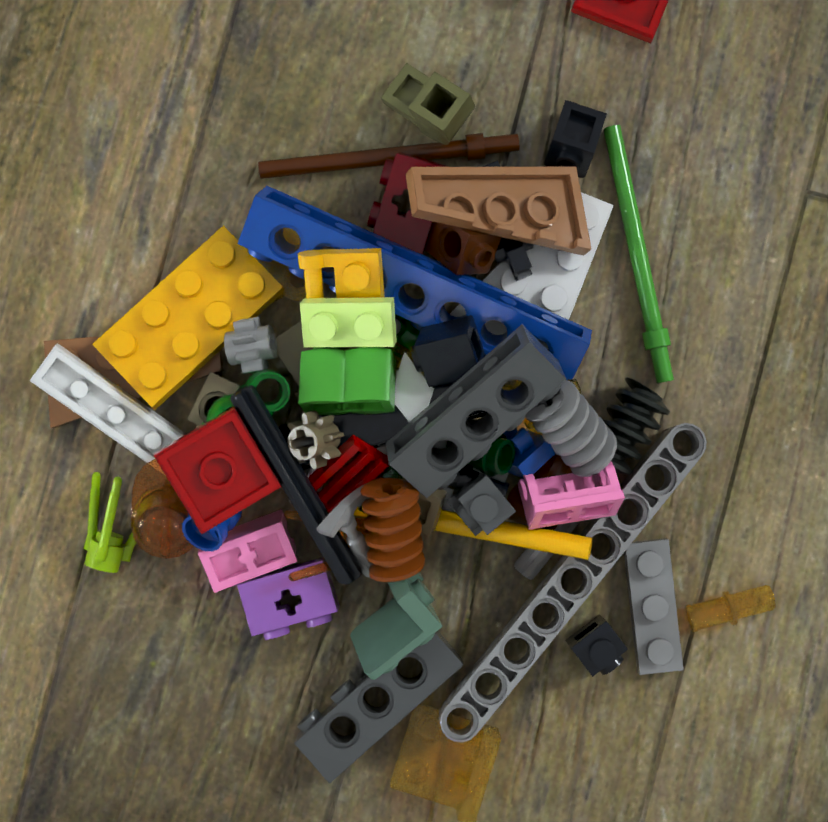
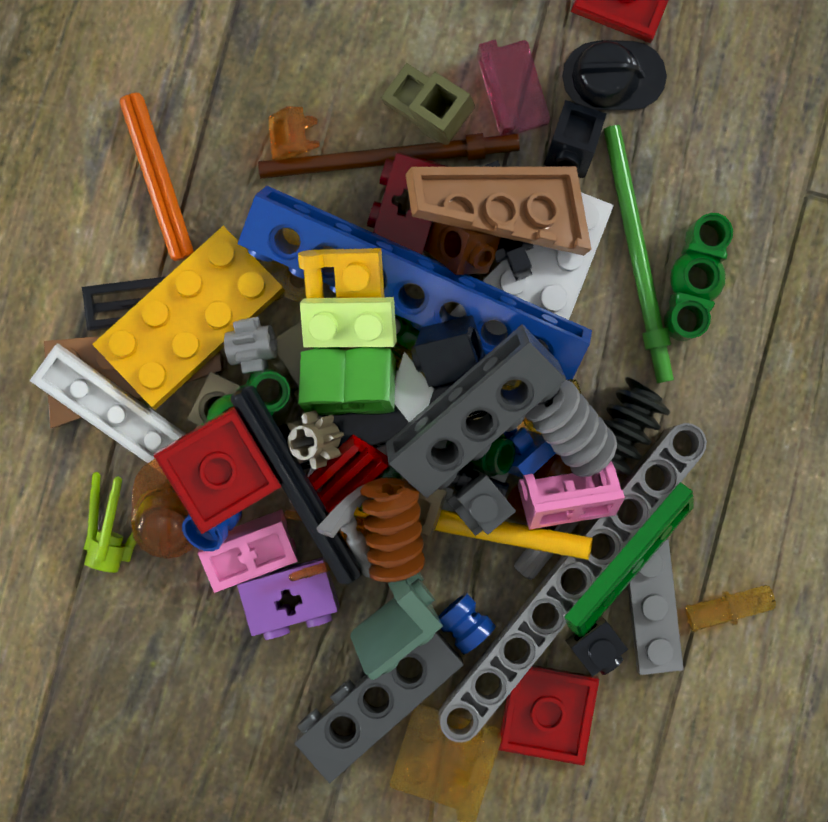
none -> black tile [82,276,167,331]
none -> orange axle [119,93,194,261]
none -> clear orange tile [268,106,320,160]
none -> blue wheel [438,592,496,655]
none -> clear pink panel [477,39,550,135]
none -> red tile [497,665,600,766]
none -> black piece [562,40,667,110]
none -> green tile [565,482,694,638]
none -> green piece [664,213,733,341]

